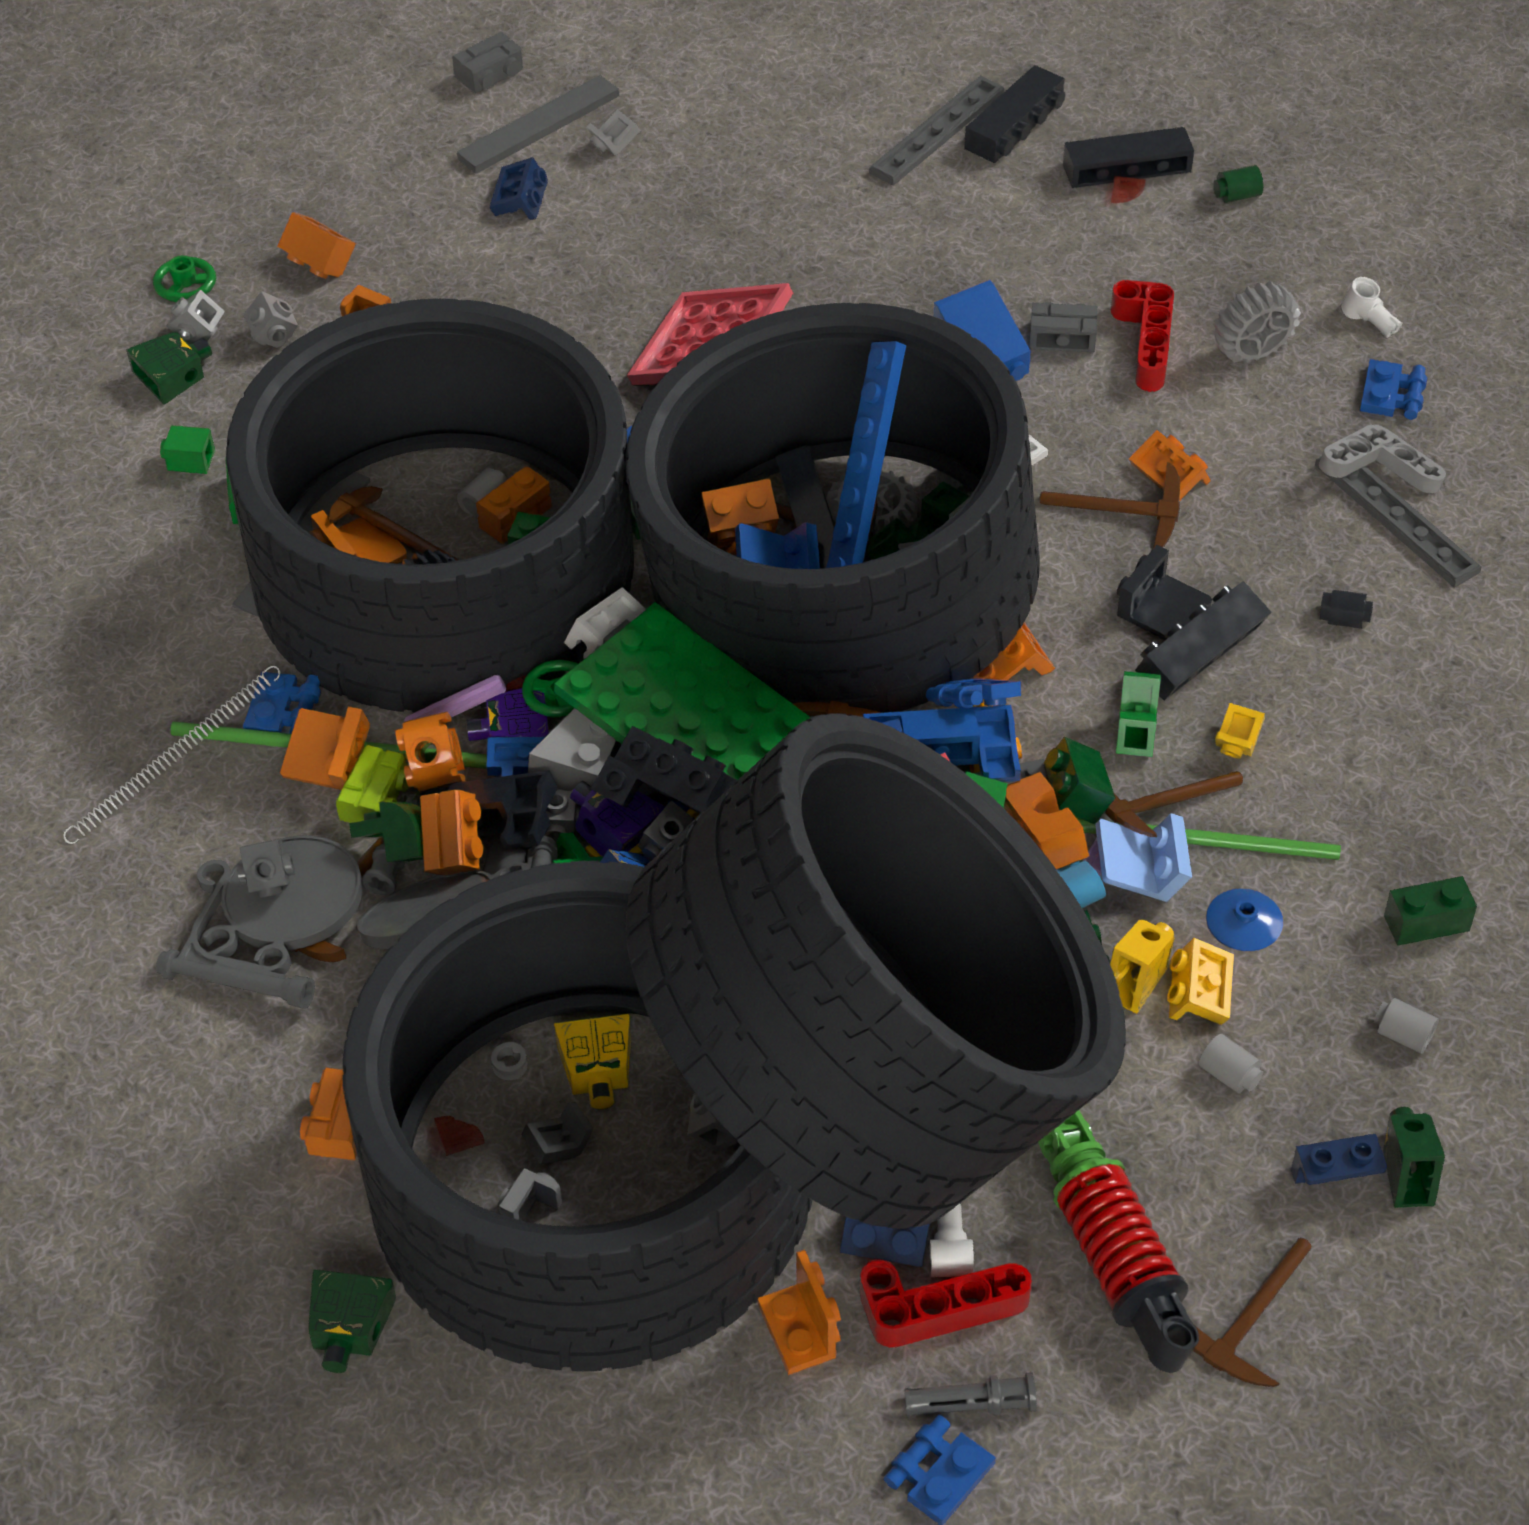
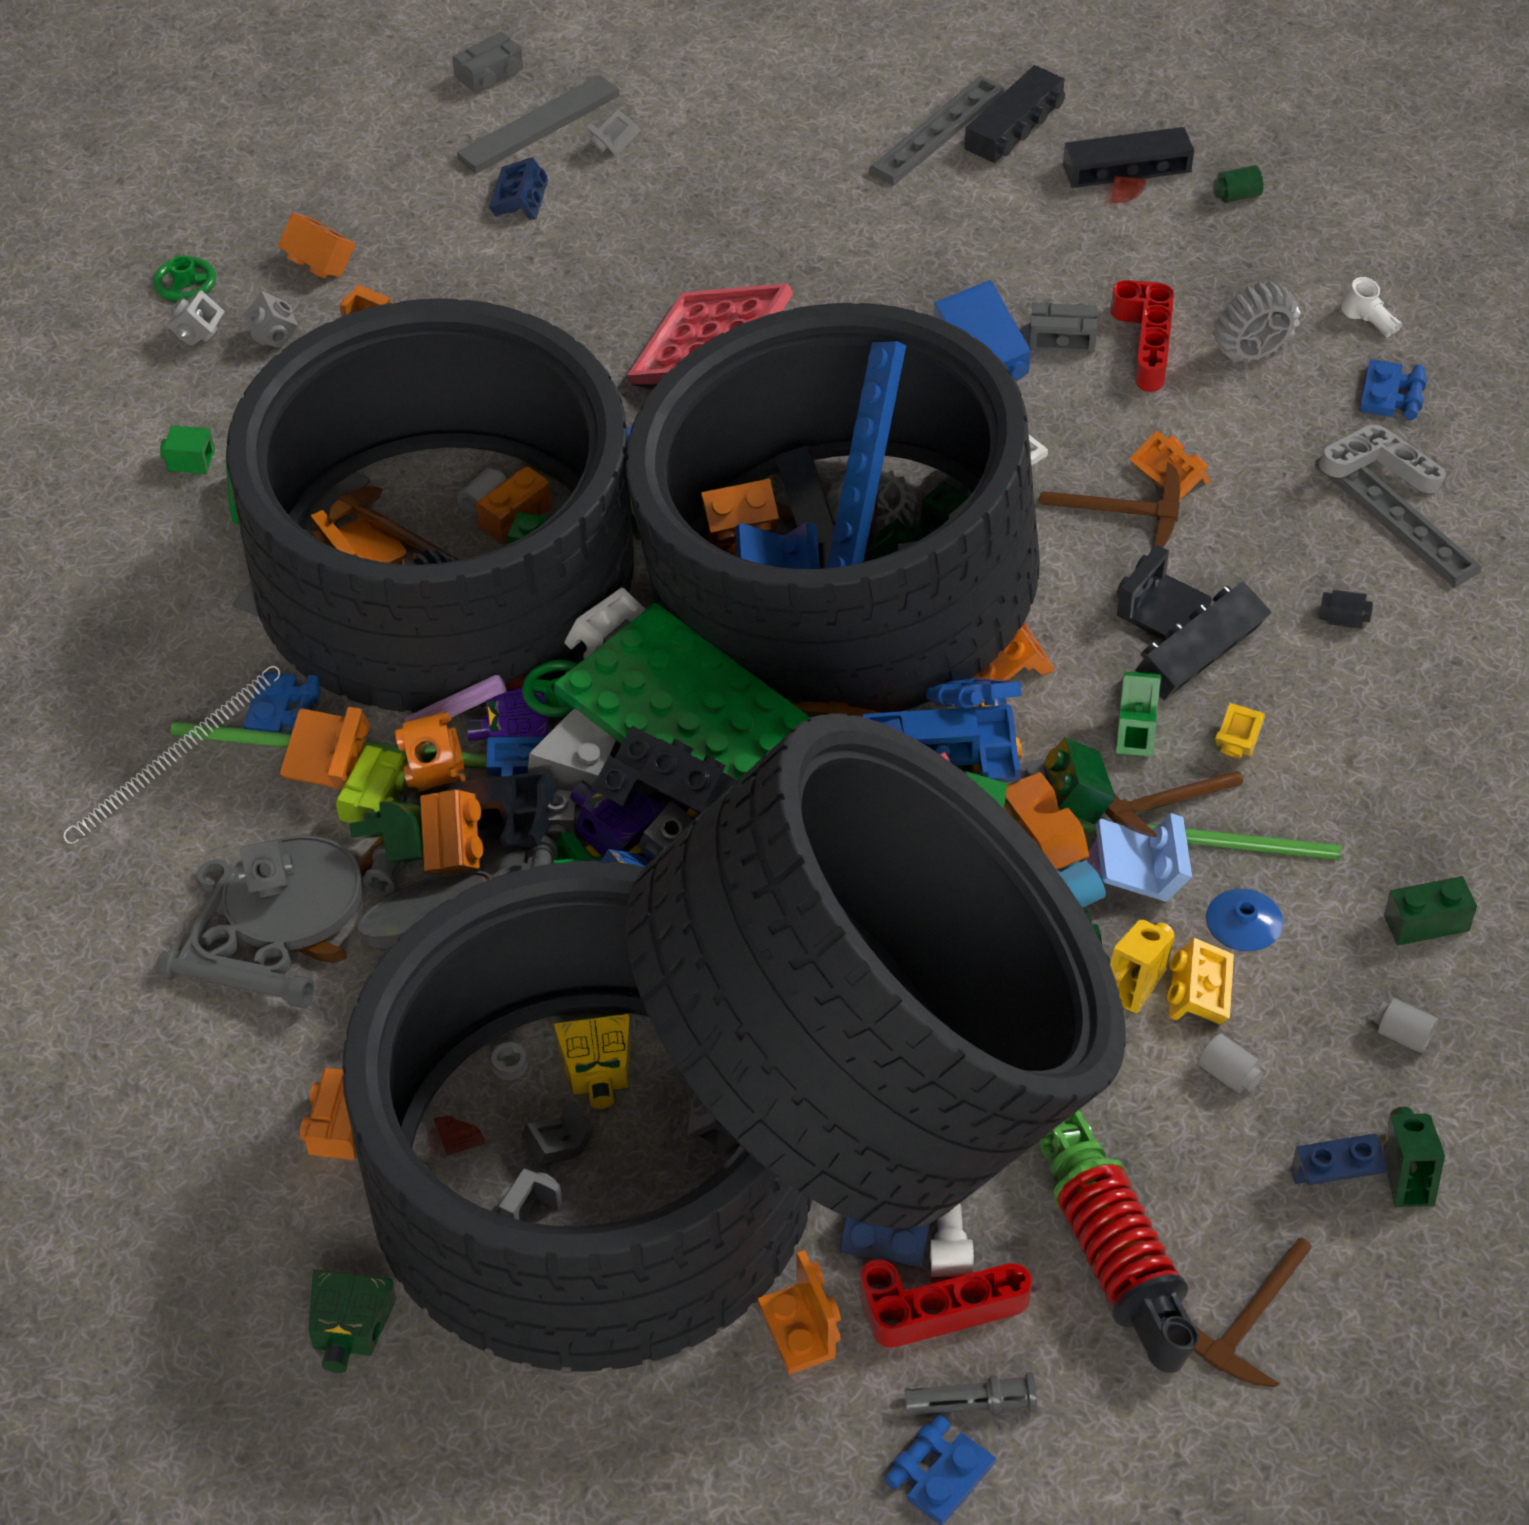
dark green torso [126,332,212,405] -> none

